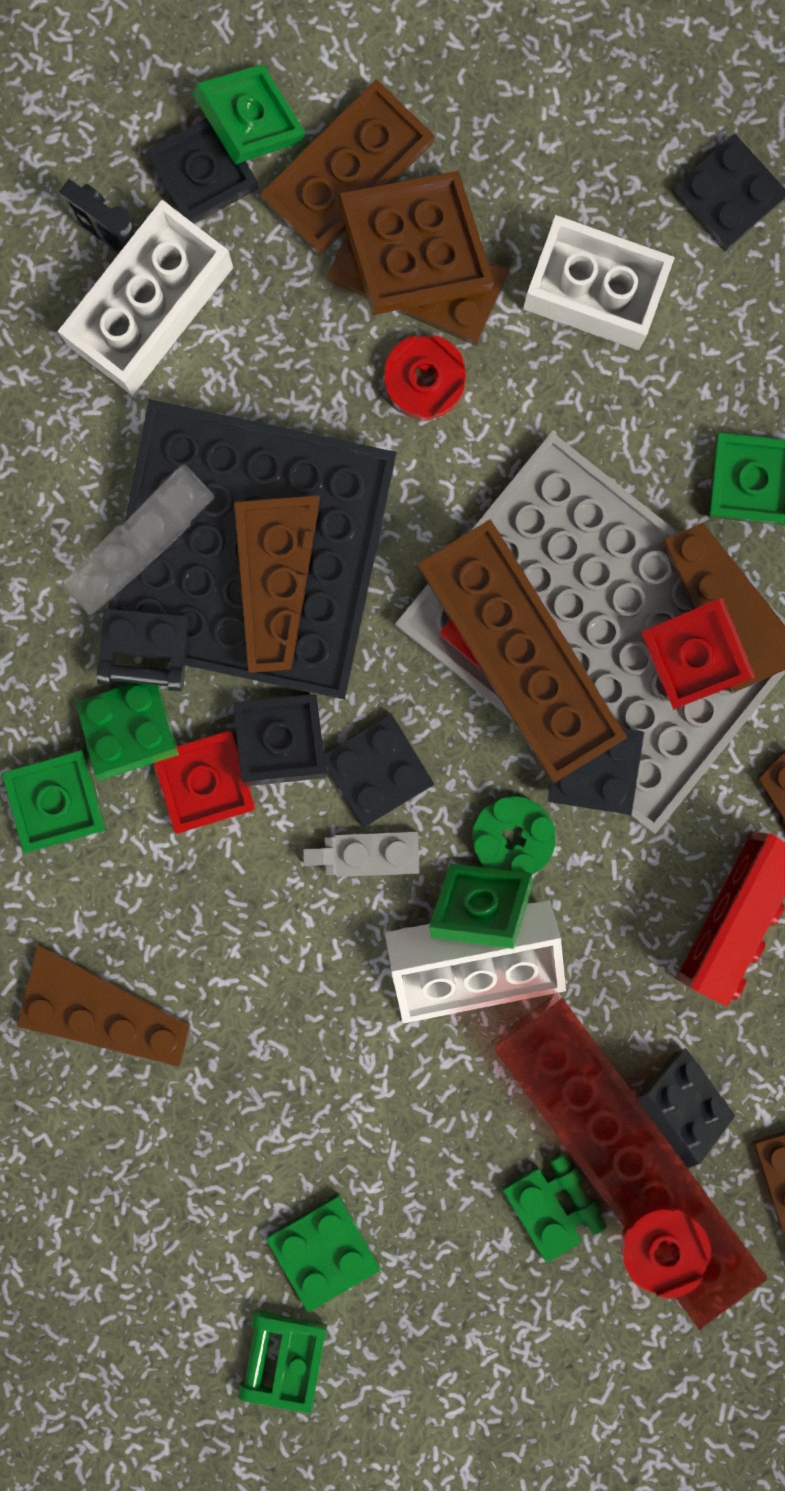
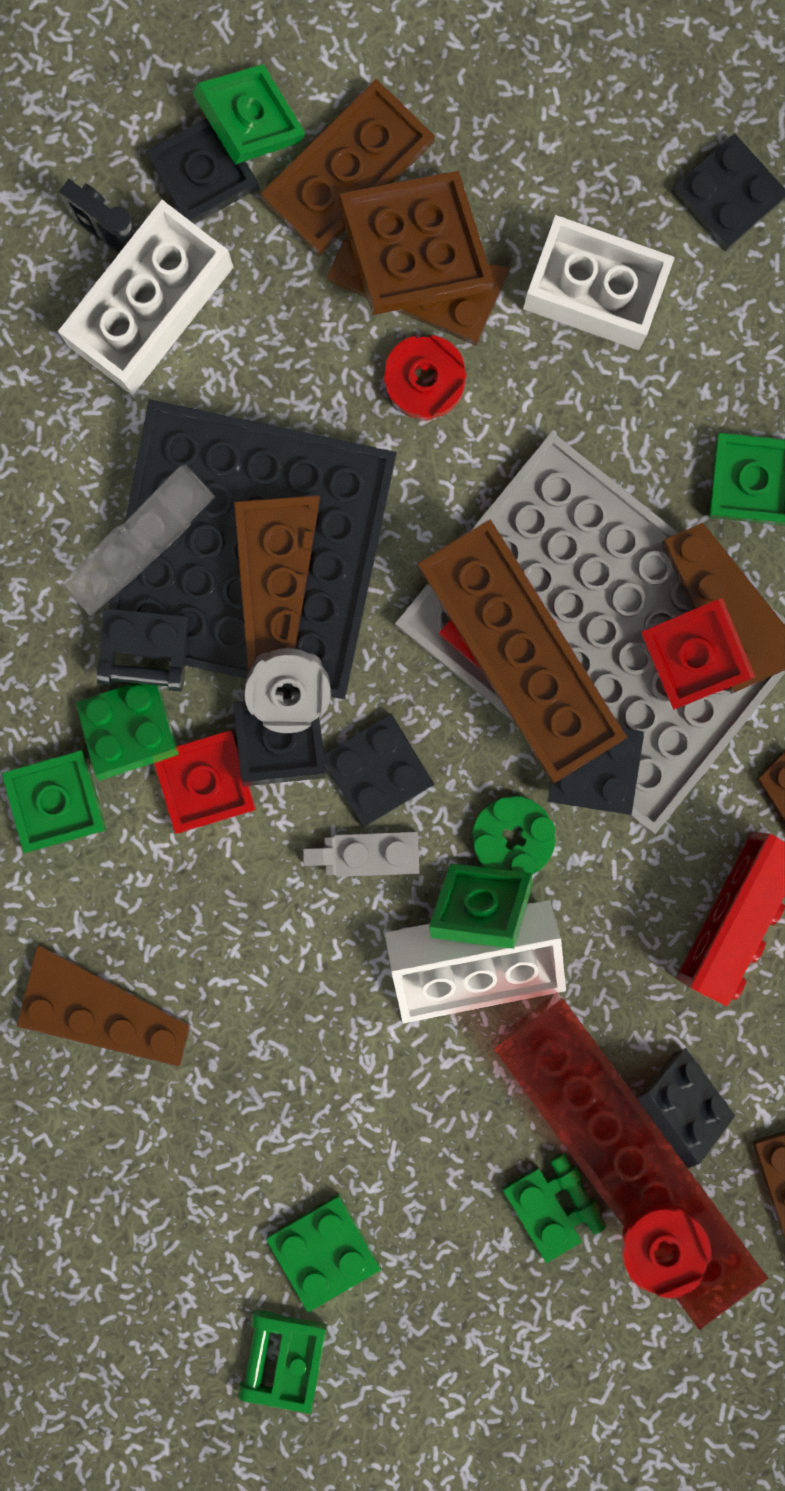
none -> light grey plate [245,648,331,733]

